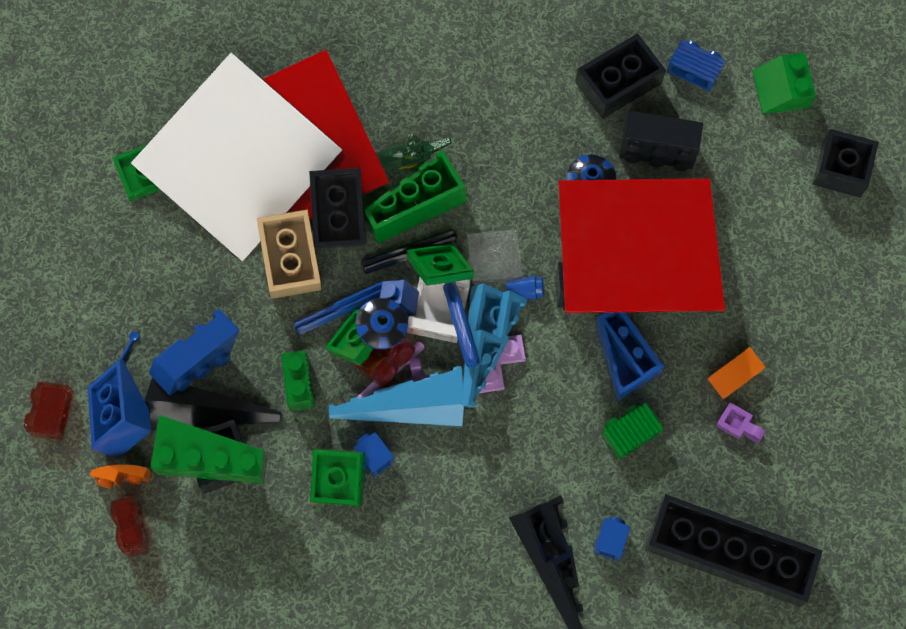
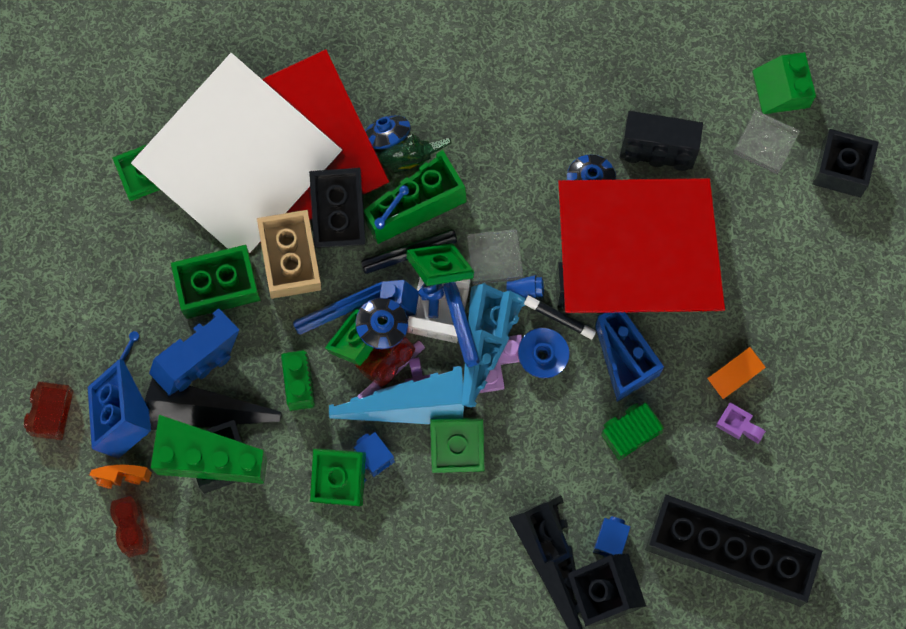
black brick [575,33,666,119] -> none
blue brick [667,40,725,92] -> none
none -> green brick [171,245,261,319]
none -> dish [365,115,411,149]
none -> blue hinge [374,185,409,229]
none -> blue plate [418,283,444,318]
none -> green tile [430,418,485,473]
none -> blue dish [518,328,569,378]
none -> black bar [524,295,596,340]
none -> black brick [568,553,646,627]
none -> clear plate [733,110,800,175]

